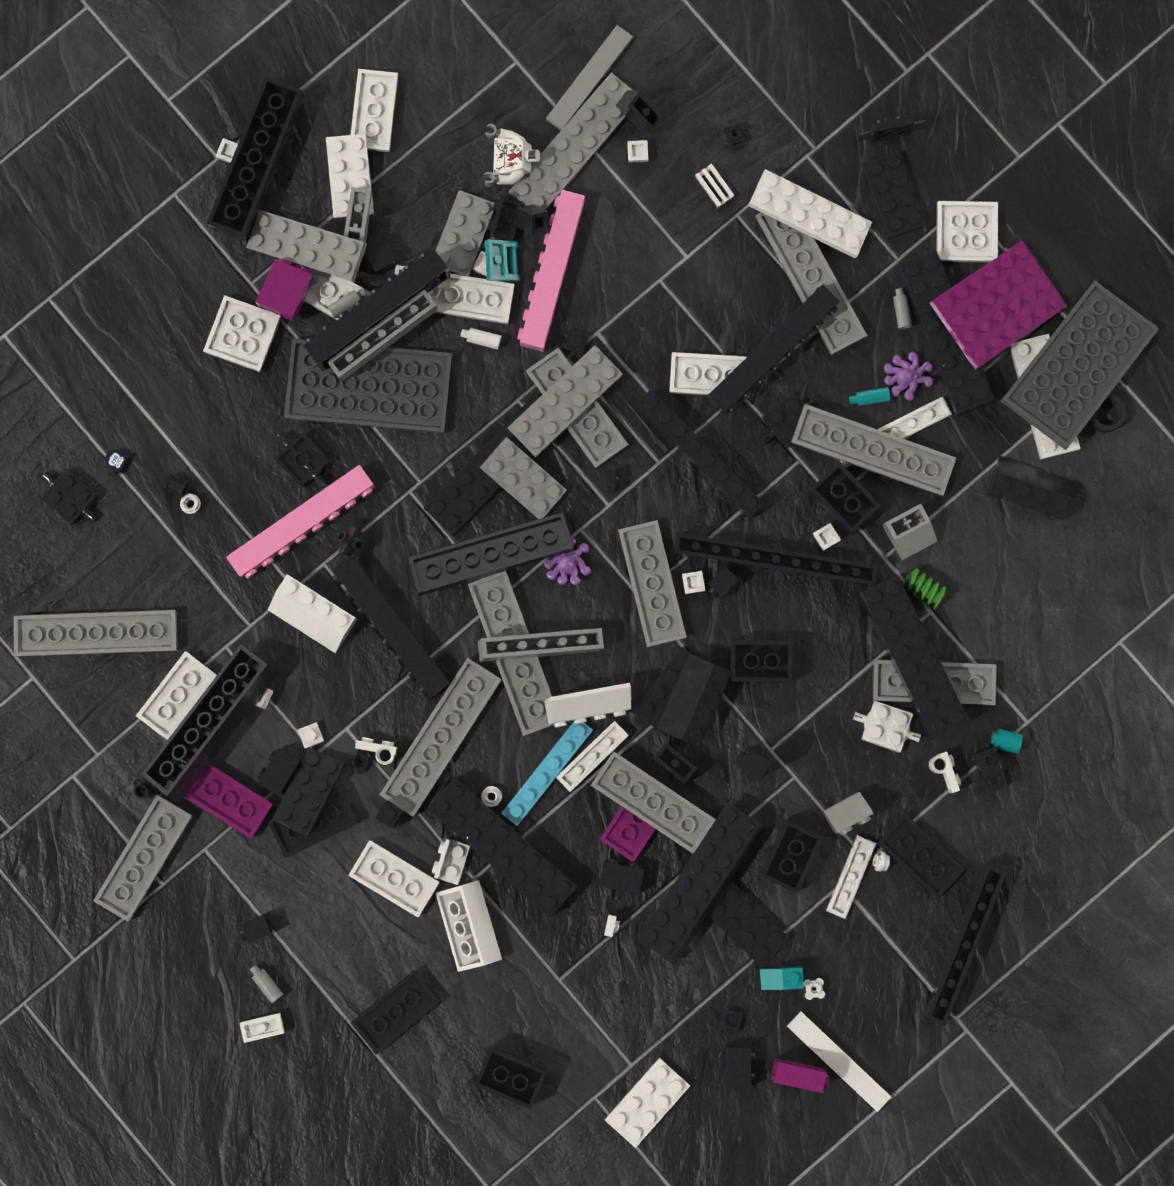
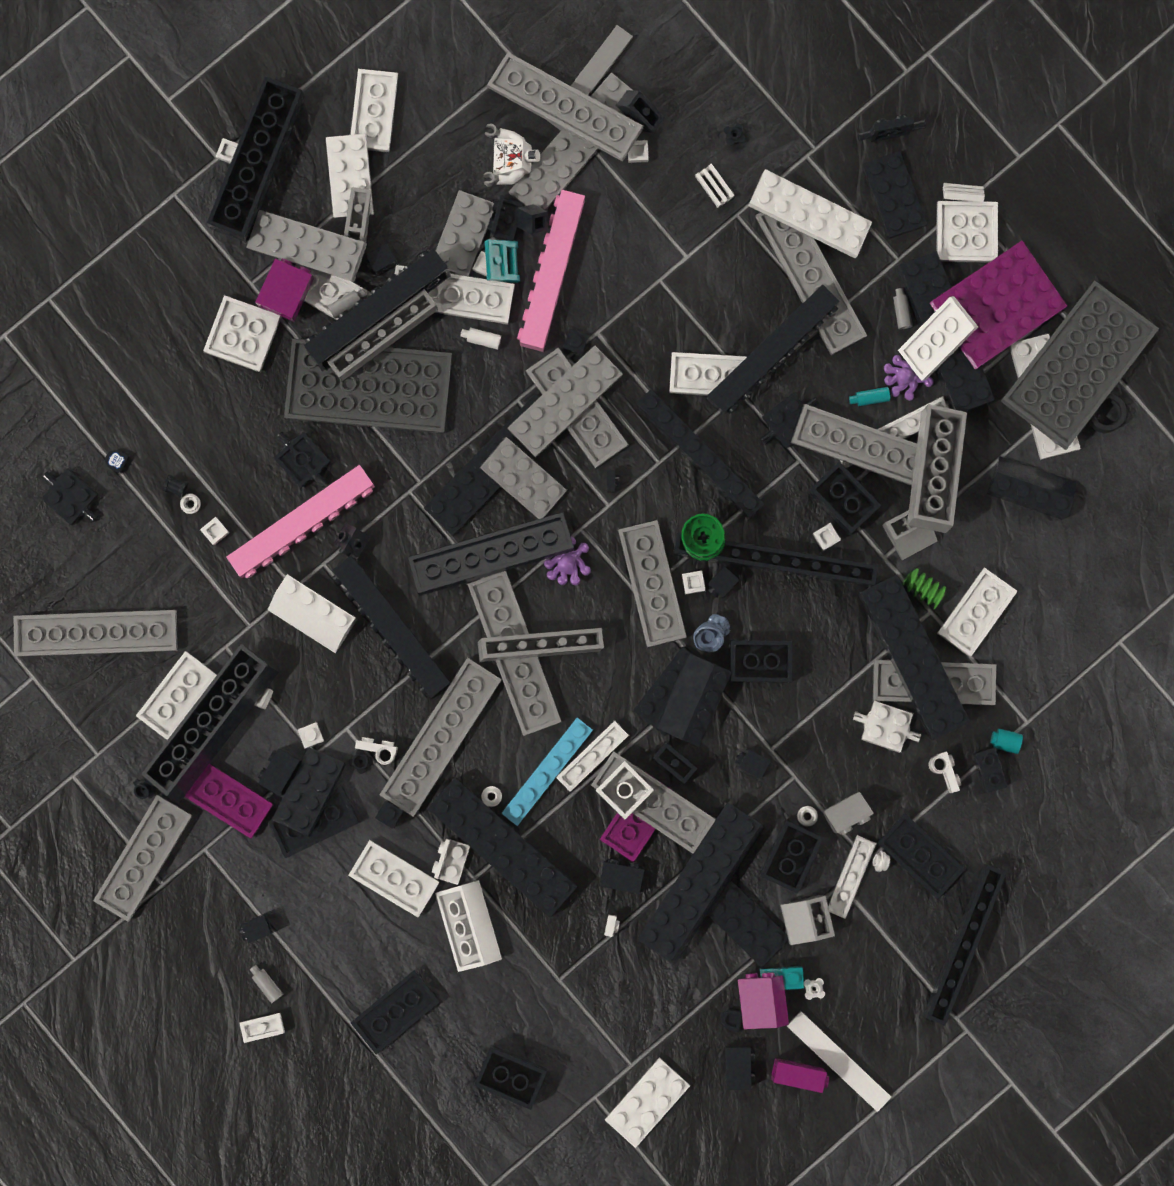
white slope [544,683,631,728] -> none
none -> white plate [200,517,229,545]
none -> light grey plate [487,52,643,162]
none -> white brick [596,761,654,819]
none -> green wheel [682,514,725,561]
none -> sand blue hair [693,614,730,652]
none -> magenta brick [738,972,789,1029]
none -> light grey slope [780,895,835,945]
none -> white plate [797,806,818,826]
none -> white plate [898,296,978,381]
none -> light grey brick [907,404,967,533]
none -> white plate [937,568,1017,657]
none -> white tile [943,183,985,202]

